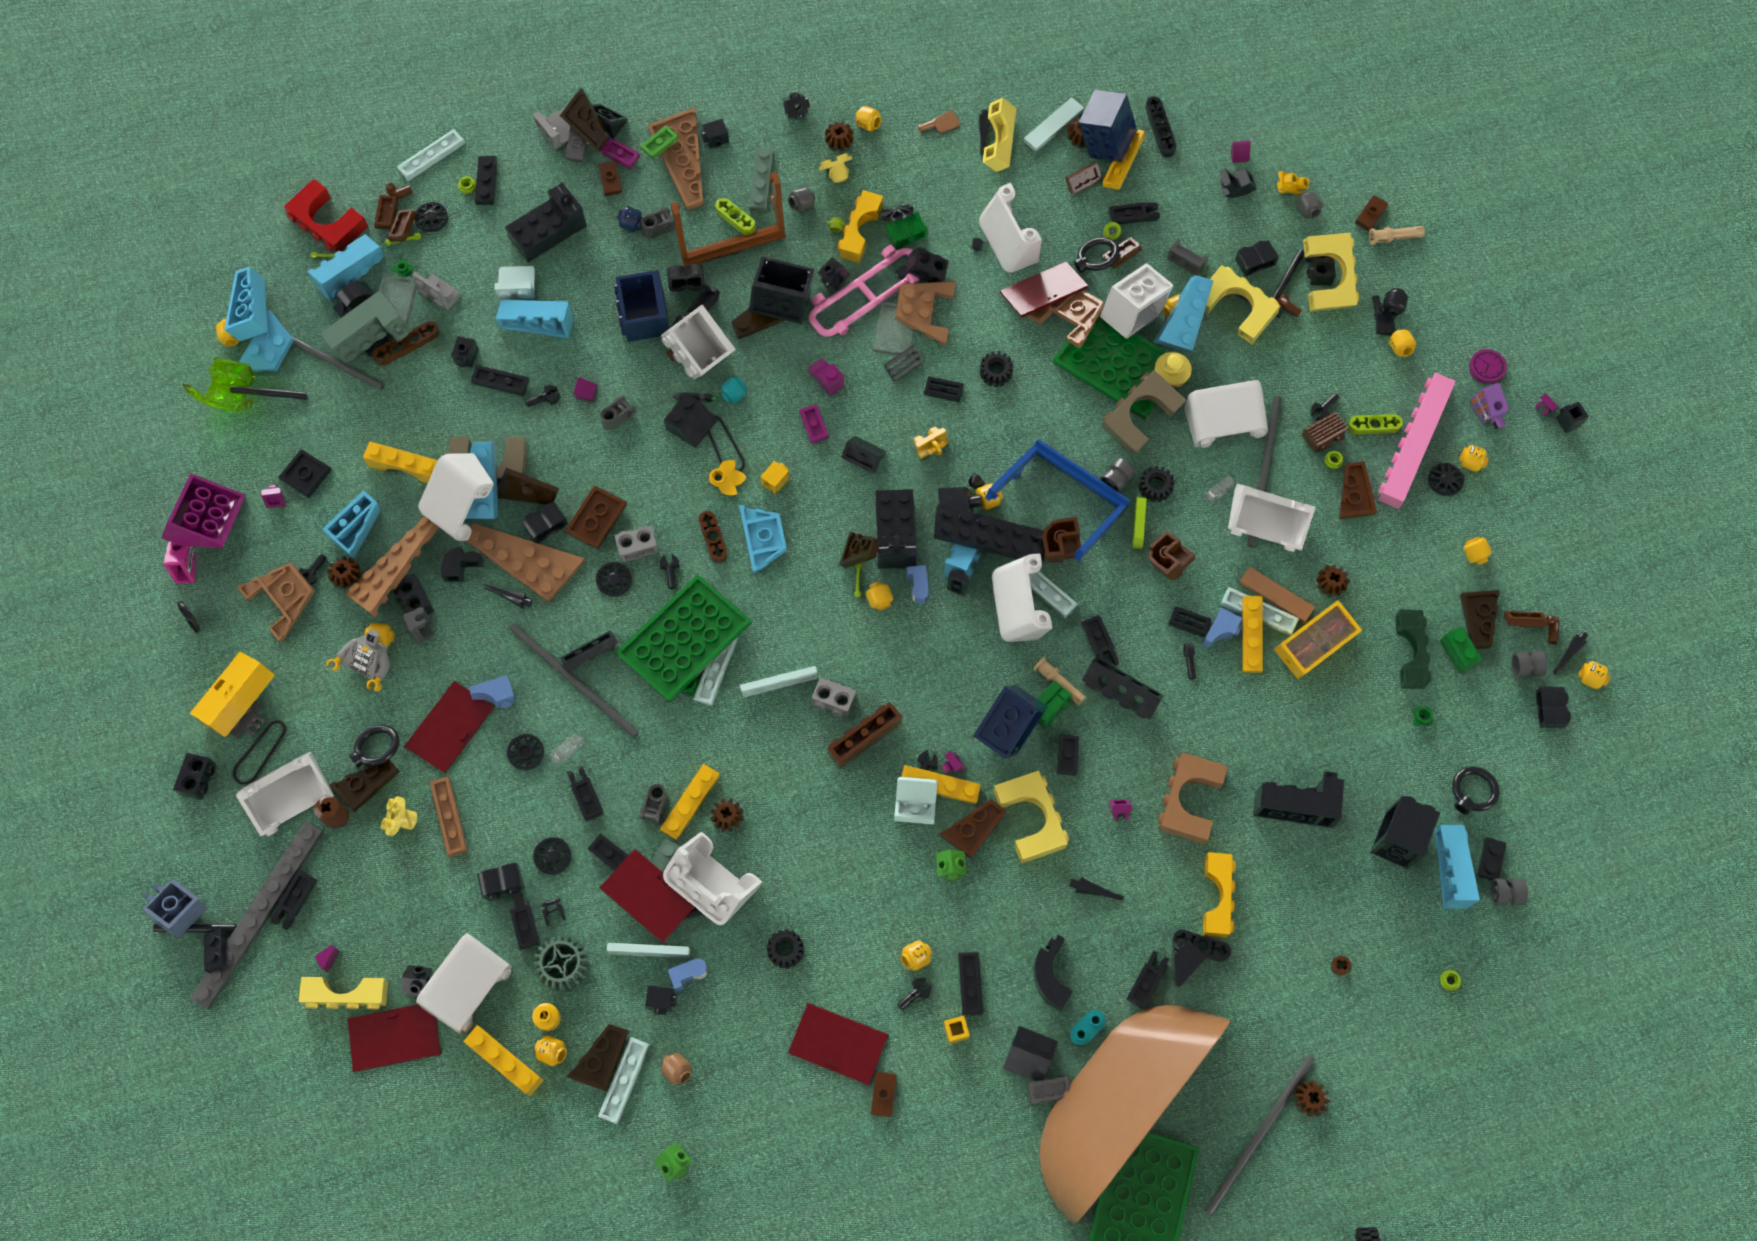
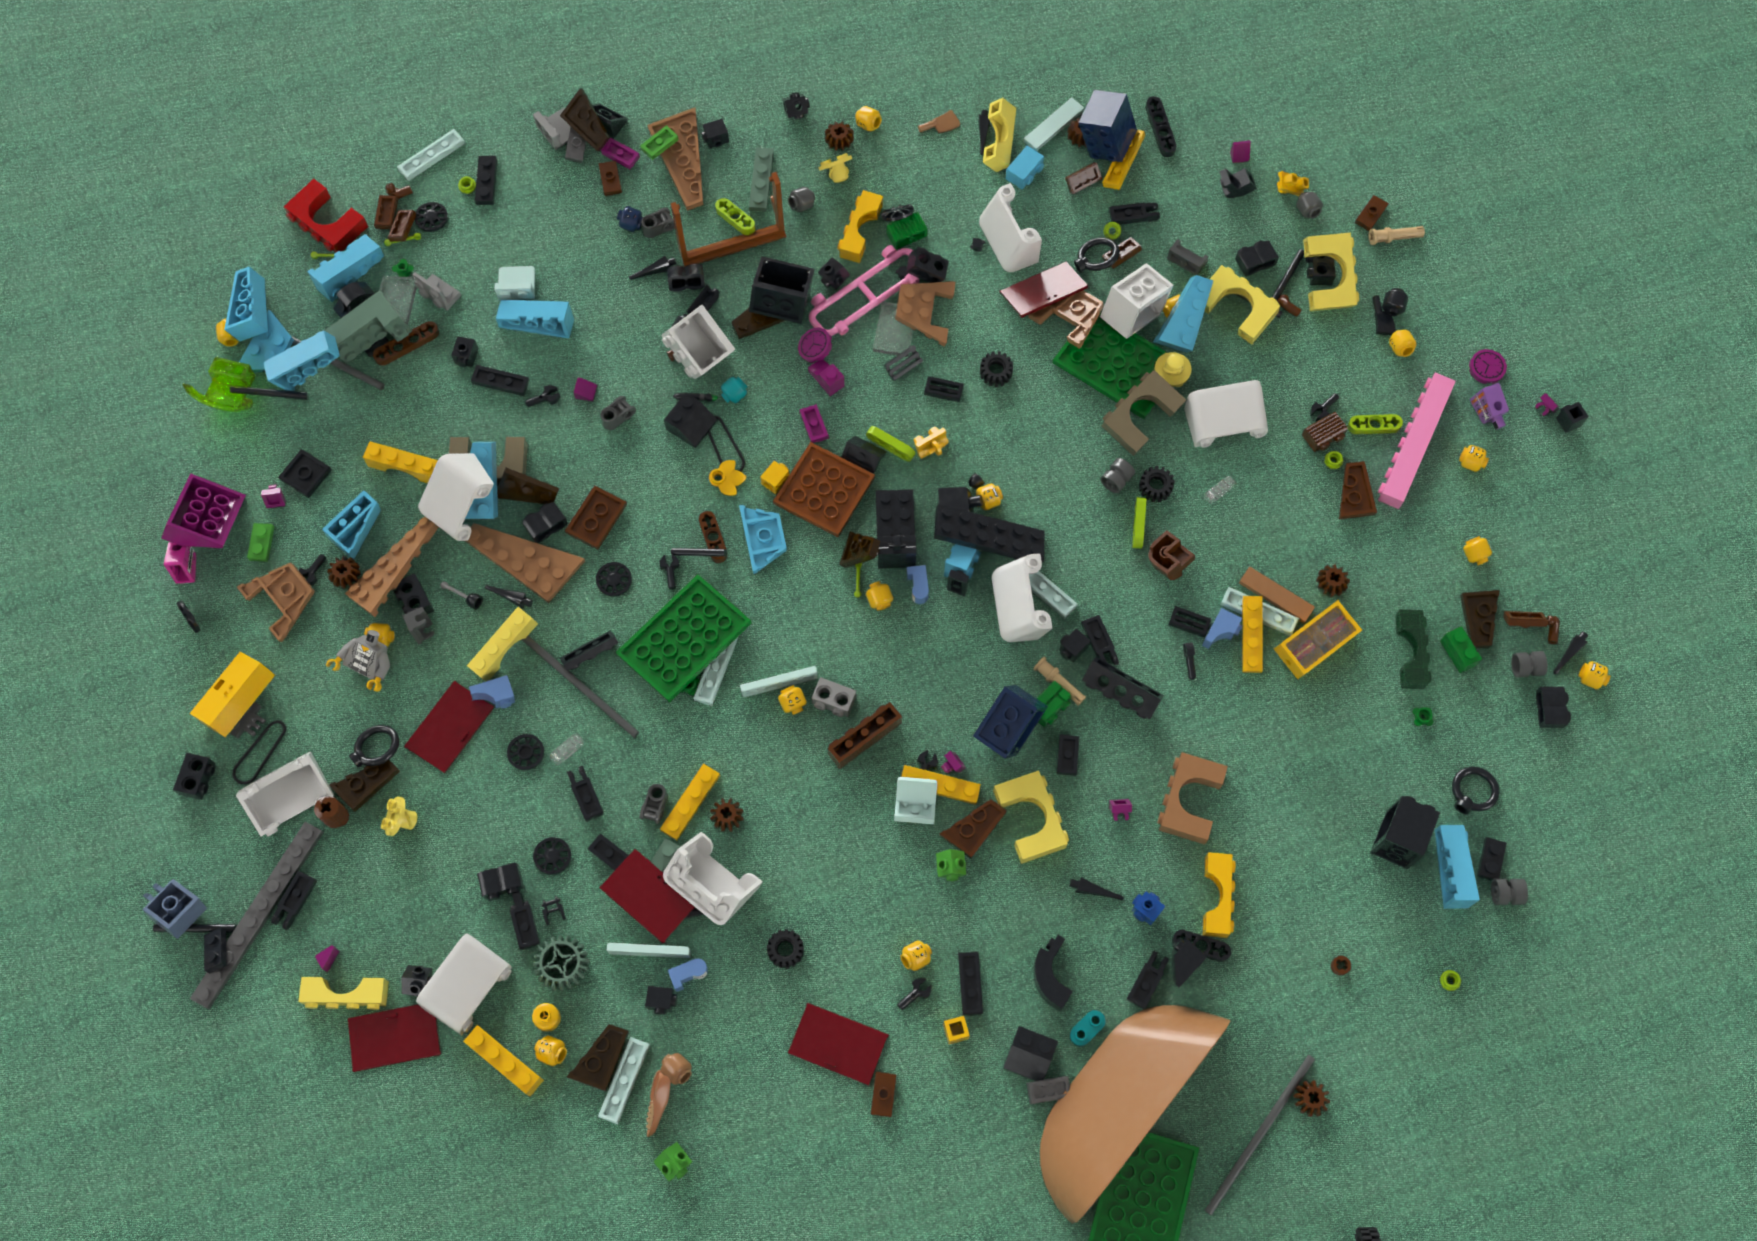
medium nougat tile [429,776,468,857] -> none
black brick [441,547,484,582] -> none
black hinge [505,182,587,262] -> none
dark blue container [613,270,669,342] -> none
light grey brick [614,526,659,563] -> none
lime plate [827,218,845,232] -> none
blue piece [985,439,1130,561] -> none
reddish brown brick [1043,517,1081,563] -> none
white windscreen [1228,484,1315,552] -> none
dark grey piece [1247,396,1281,548] -> none
black hinge [1253,771,1344,828] -> none
black wheel [1428,462,1464,496] -> none
none -> bright green plate [247,523,275,562]
none -> medium azure wedge [263,330,340,391]
none -> black hinge [440,581,483,610]
none -> light yellow arch [467,607,538,681]
none -> black piece [629,256,676,280]
none -> nougat animal [646,1070,671,1137]
none -> black bar [671,548,727,557]
none -> dark orange plate [773,442,875,537]
none -> yellow head [778,685,807,715]
none -> magenta tile [798,327,832,363]
none -> lime beam [866,426,916,462]
none -> medium azure brick [1005,145,1044,189]
none -> black brick [1059,628,1090,663]
none -> blue brick [1131,891,1165,926]

